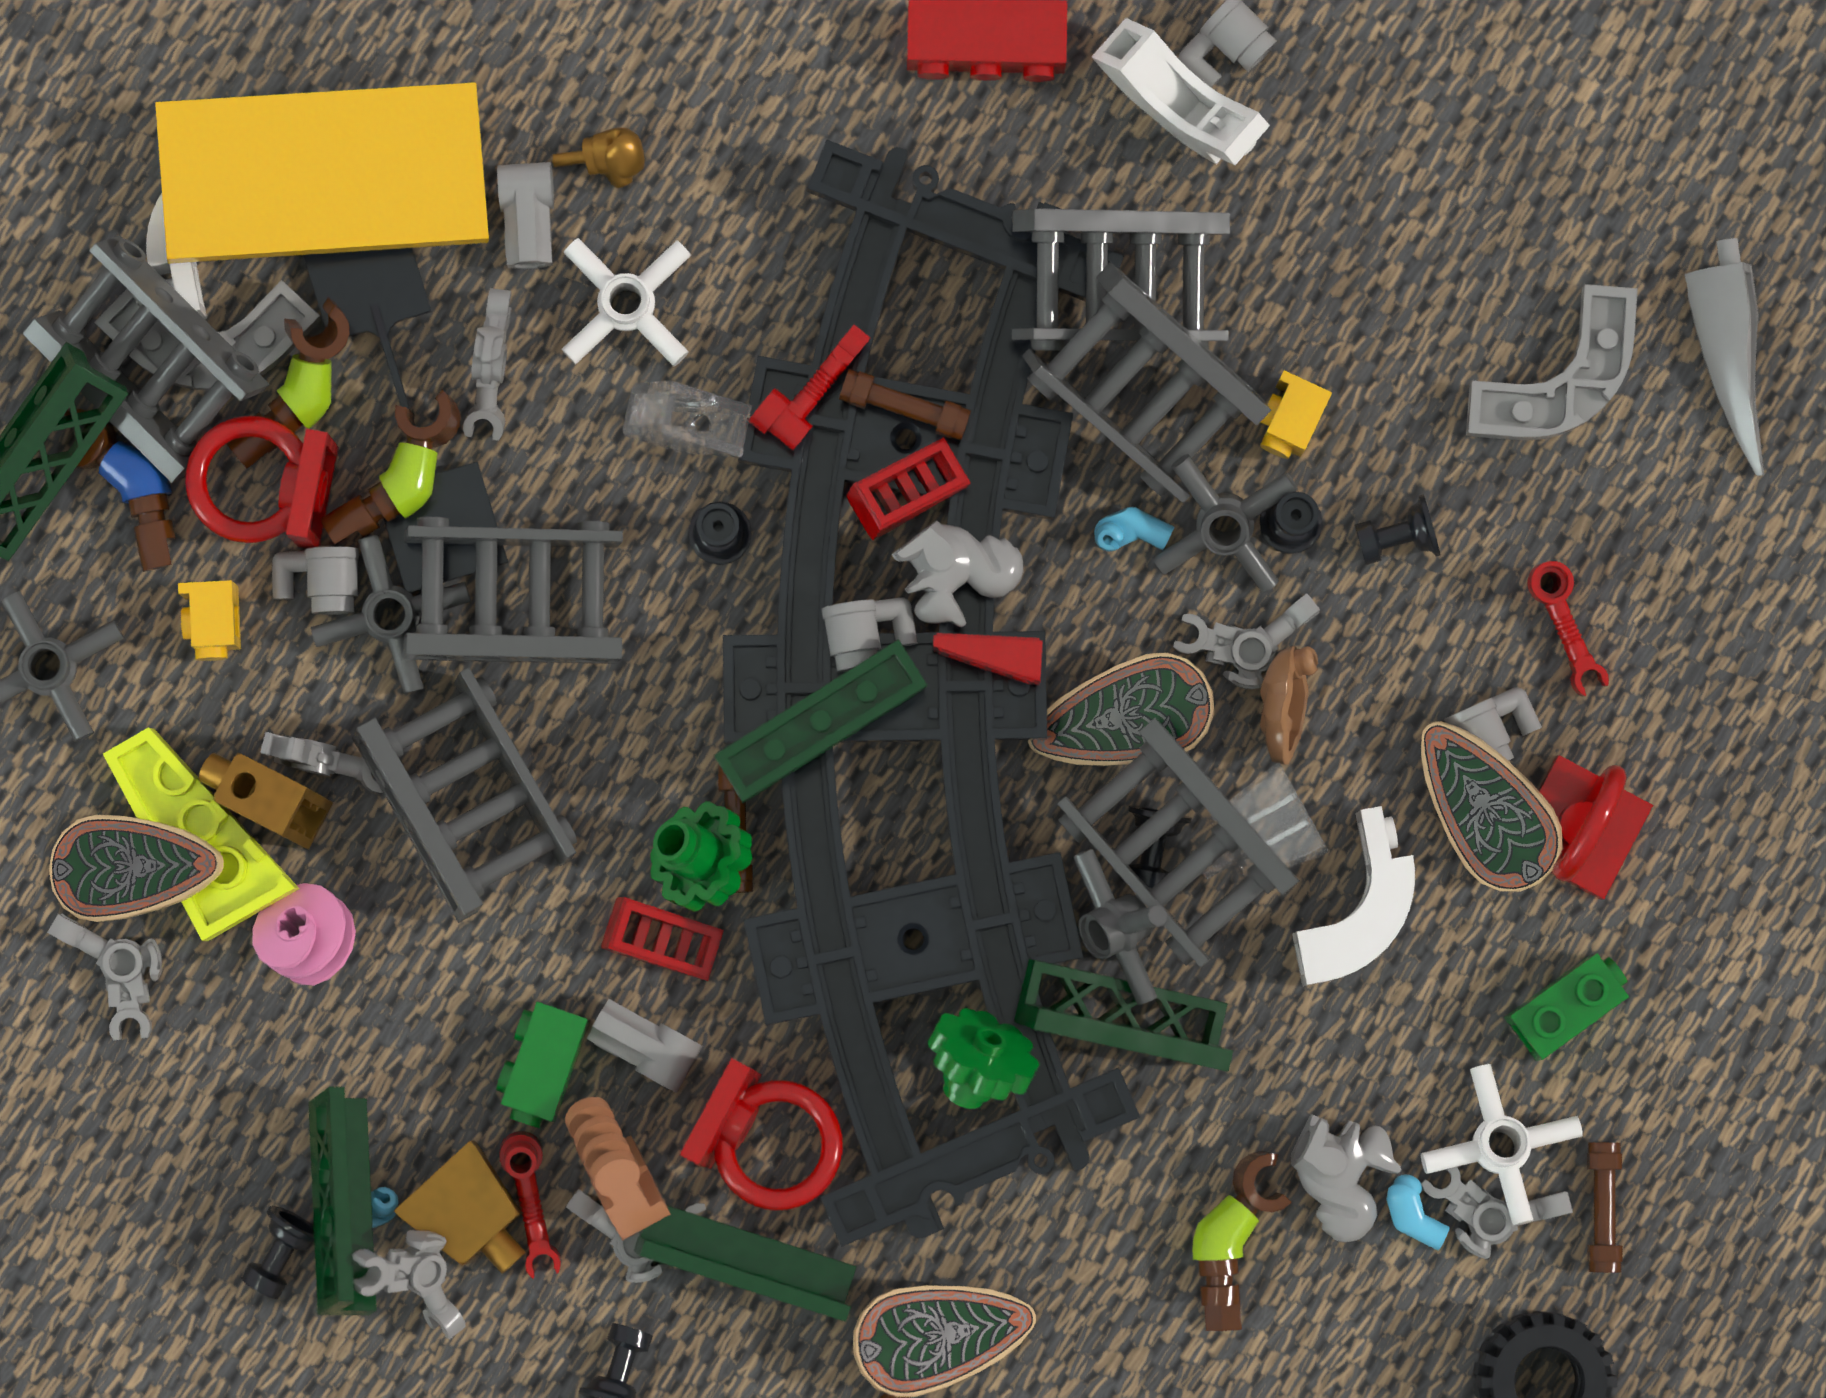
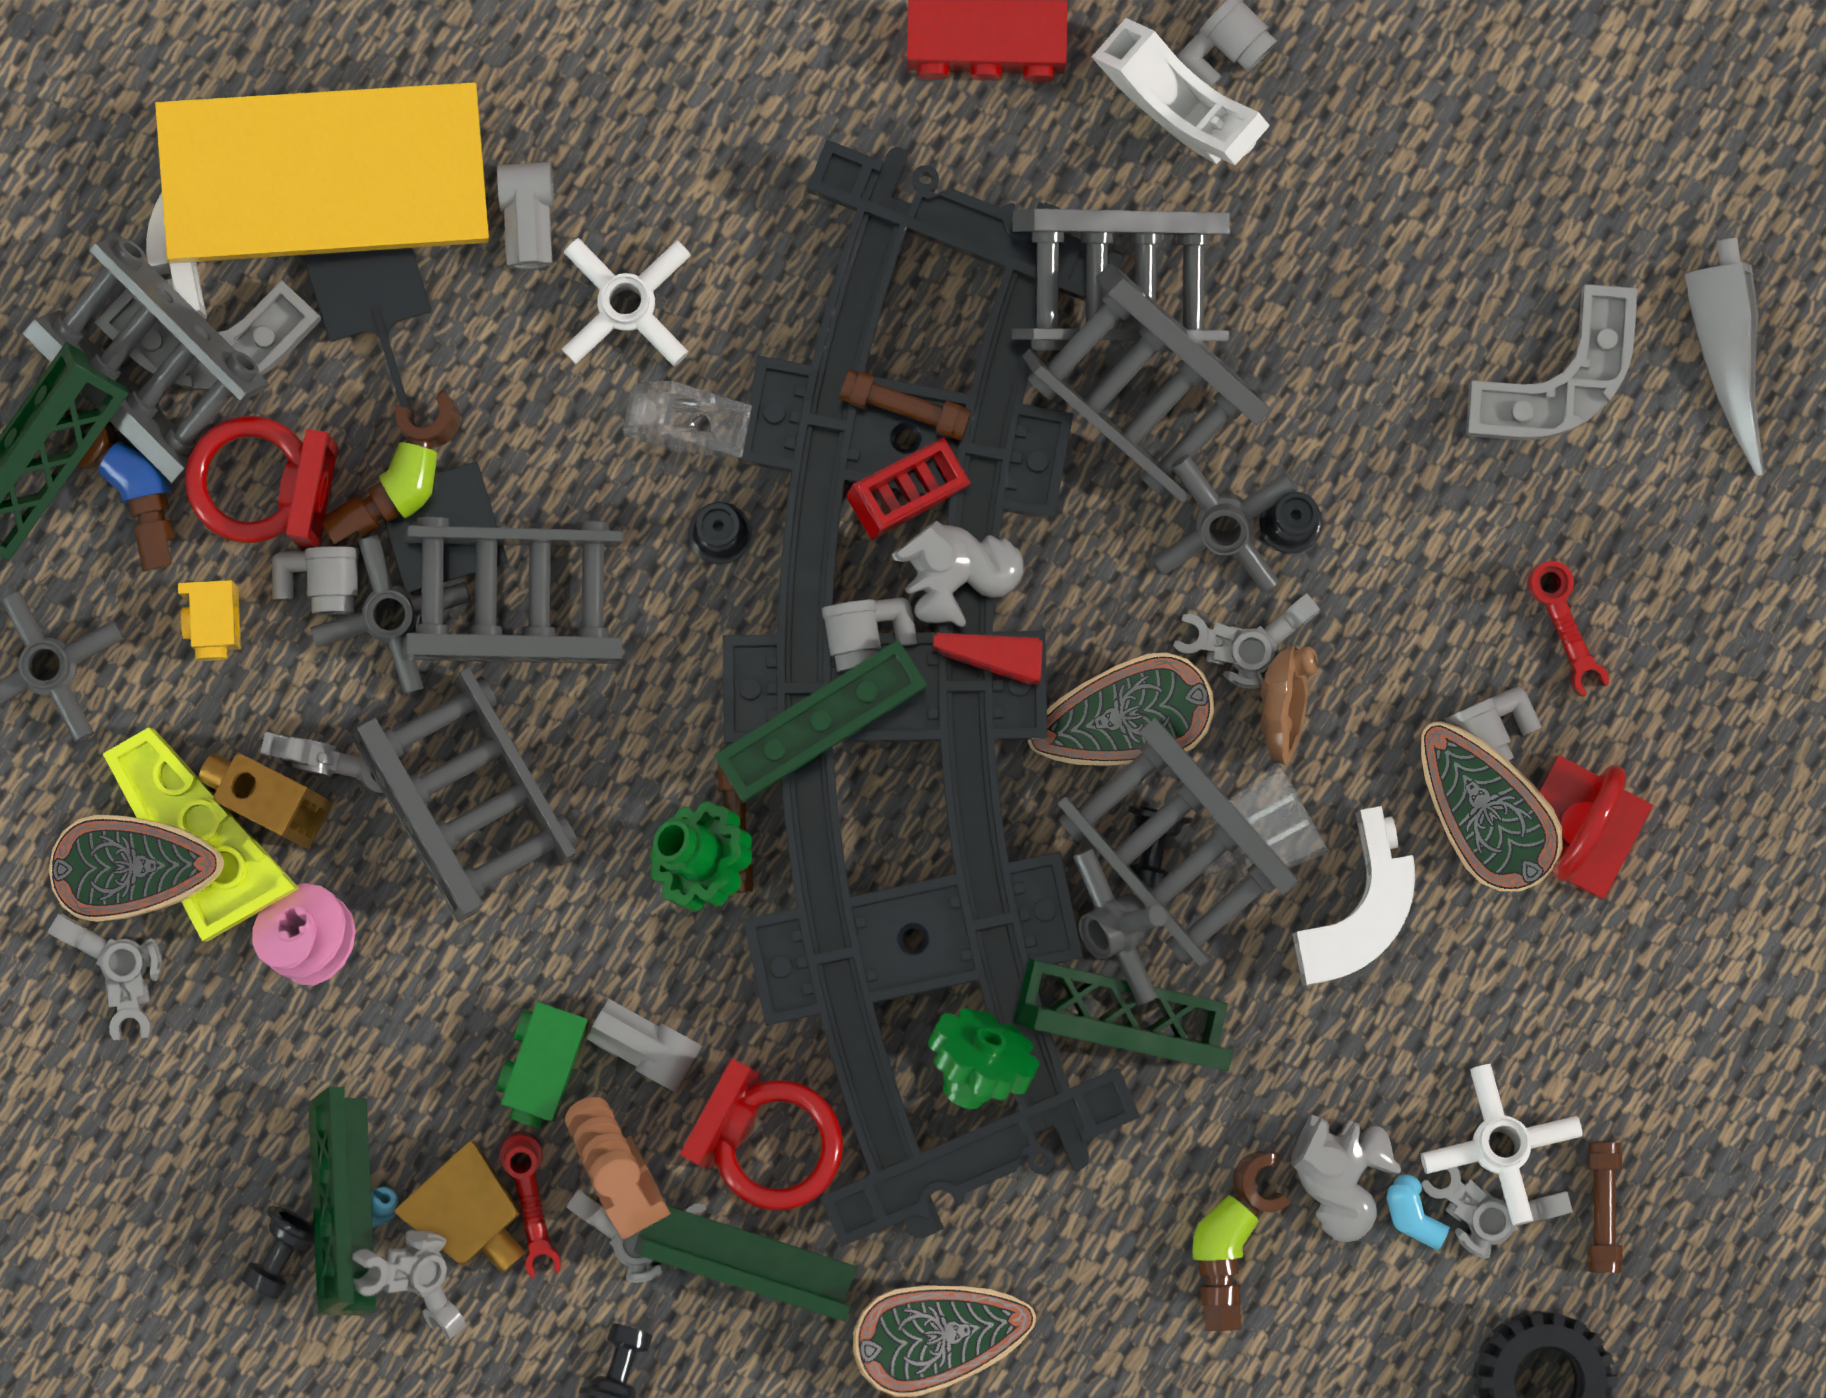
piece [227,297,350,469] -> none
light grey piece [463,288,511,441] -> none
pearl gold piece [552,127,645,188] -> none
red slope [601,897,724,981] -> none
red brick [748,325,870,451] -> none
medium azure arm [1094,507,1175,552] -> none
yellow brick [1260,370,1332,459] -> none
black piece [1355,494,1441,565] -> none
green brick [1504,953,1629,1061] -> none

